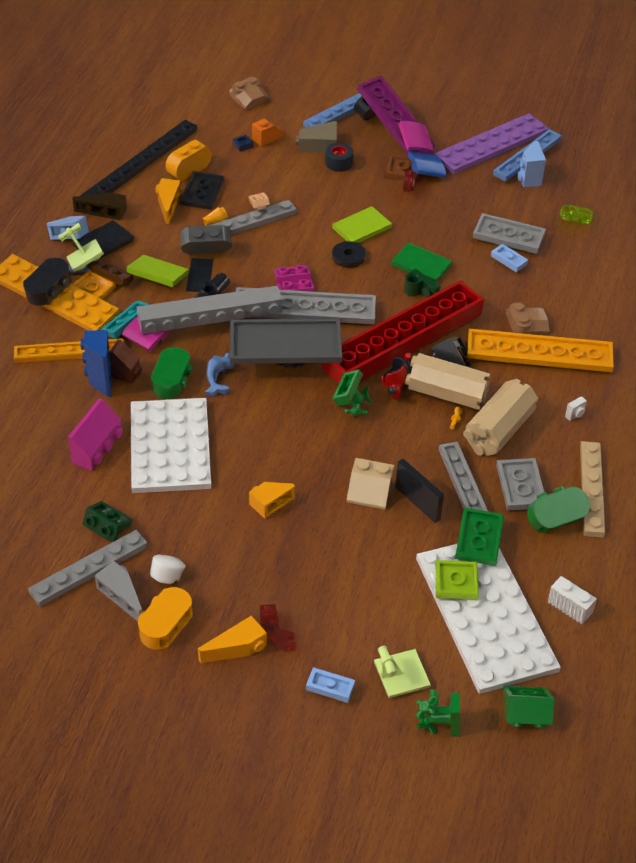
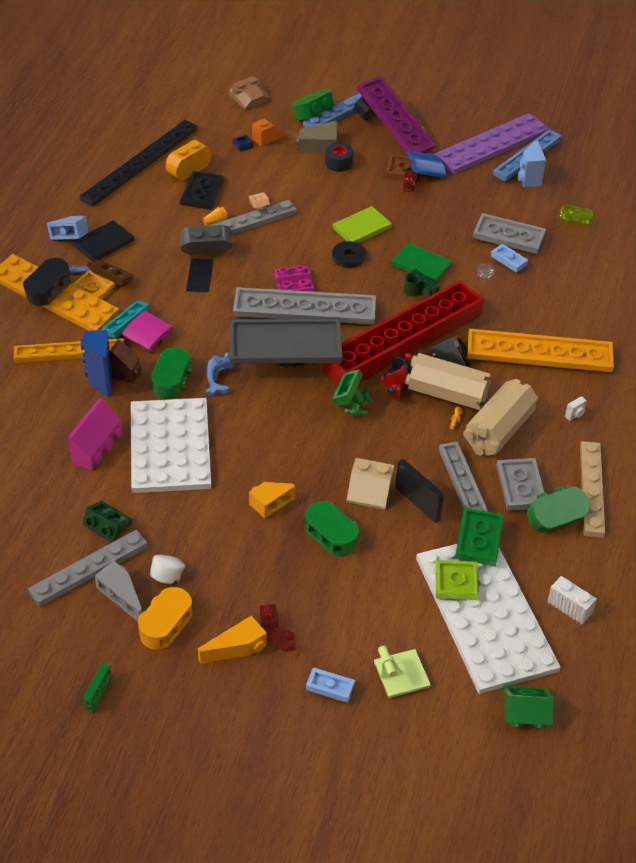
yellowish green plate [58,223,104,272] -> none
dark brown slope [72,193,127,221] -> none
lime tile [126,255,189,287] -> none
light grey brick [137,286,283,334] -> none
light orange slope [155,178,181,224] -> none
black piece [194,273,230,298] -> none
dark pink slope [399,121,434,154] -> none
green piece [416,689,460,737] -> none
medium nougat slope [506,302,550,335] -> none
none -> green tile [83,663,112,713]
none -> green brick [291,88,335,120]
none -> green brick [305,501,359,557]
none -> clear tile [477,263,494,279]

